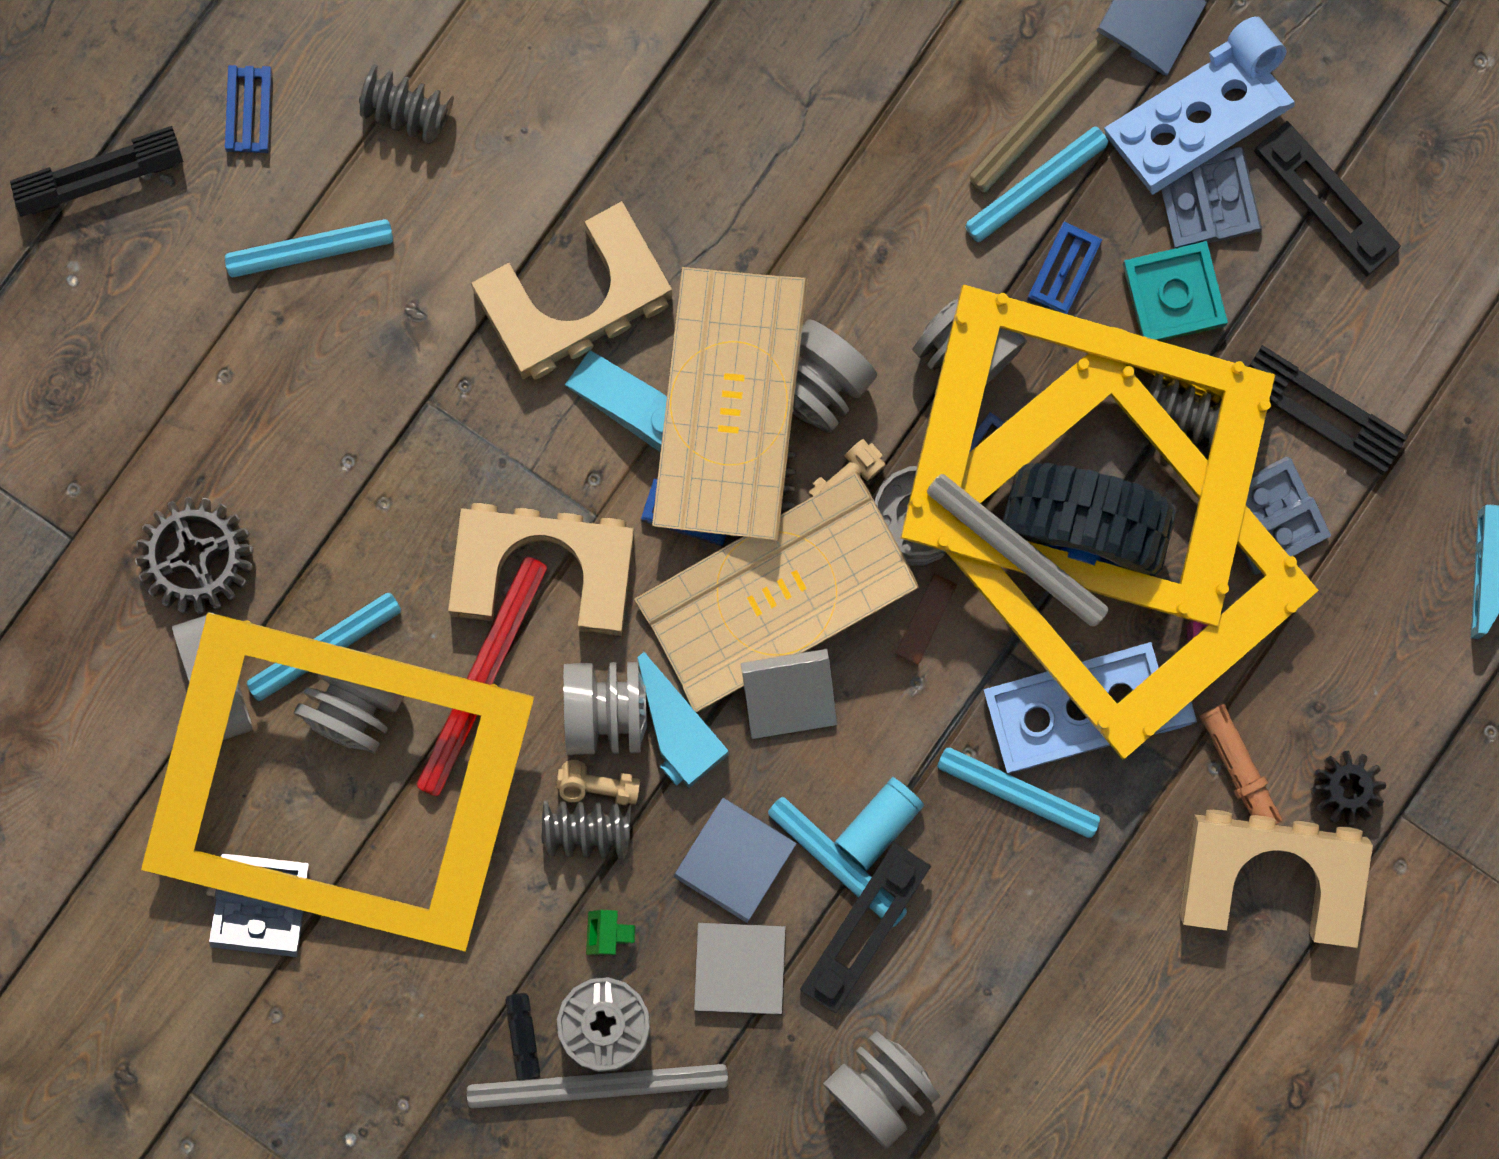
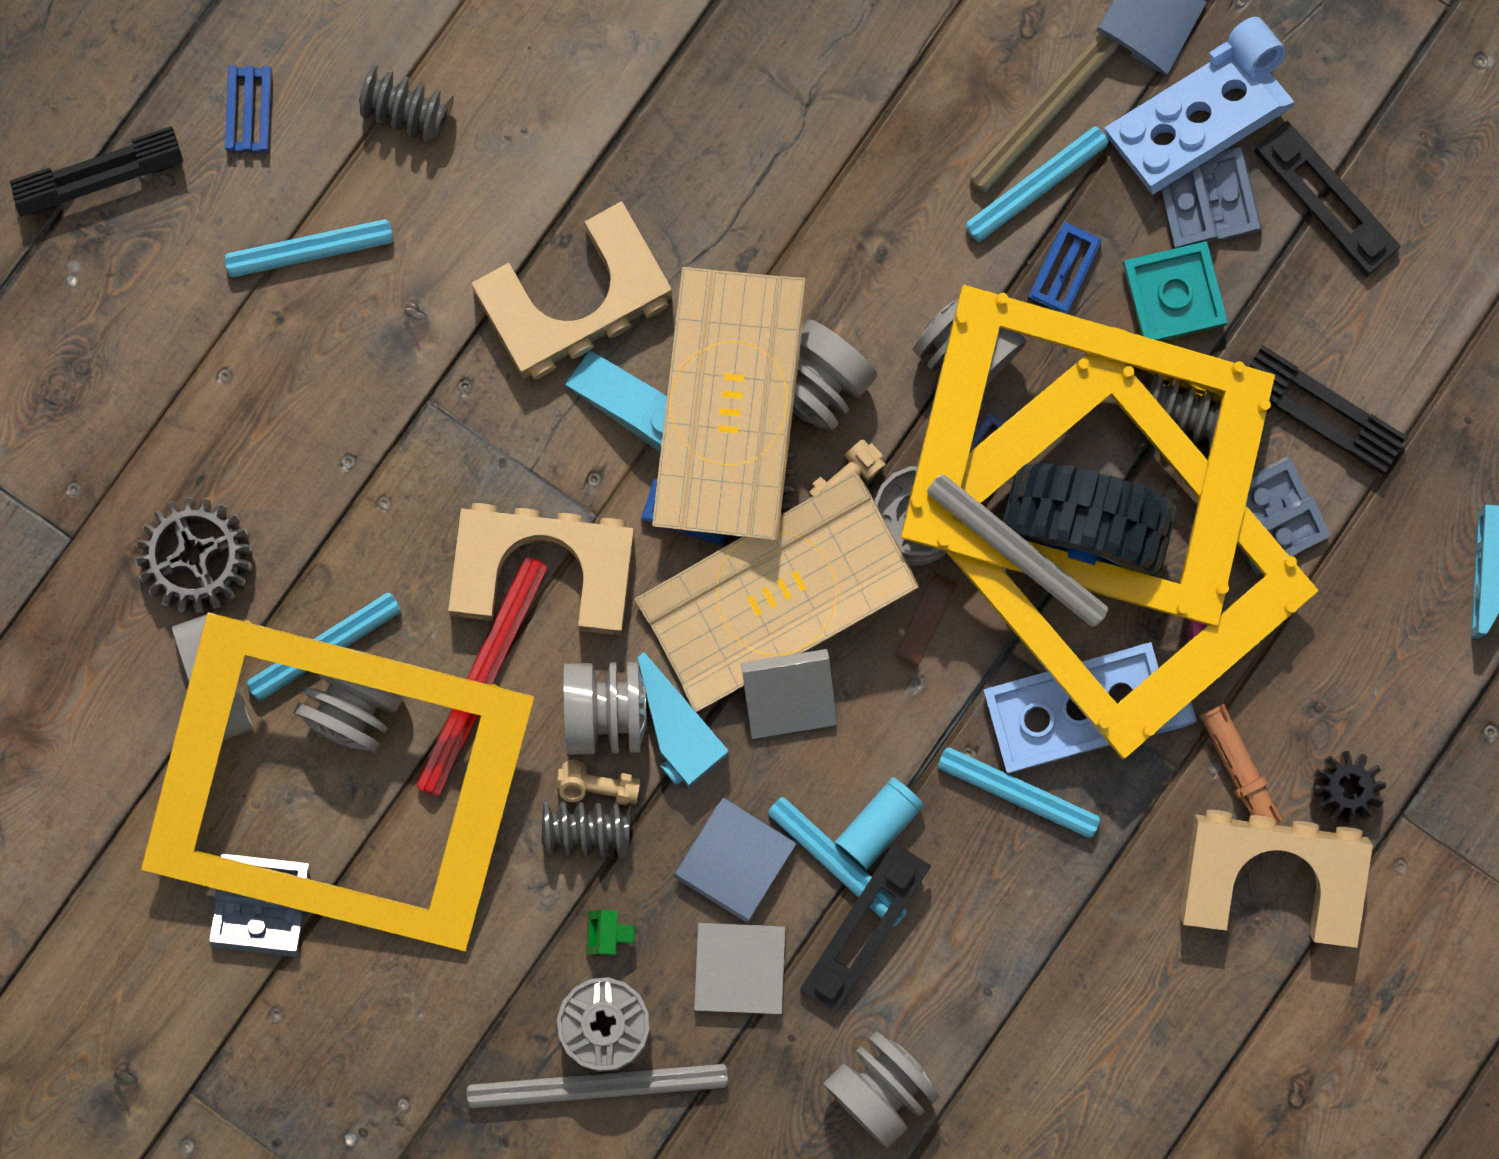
black axle [505,993,540,1080] -> none

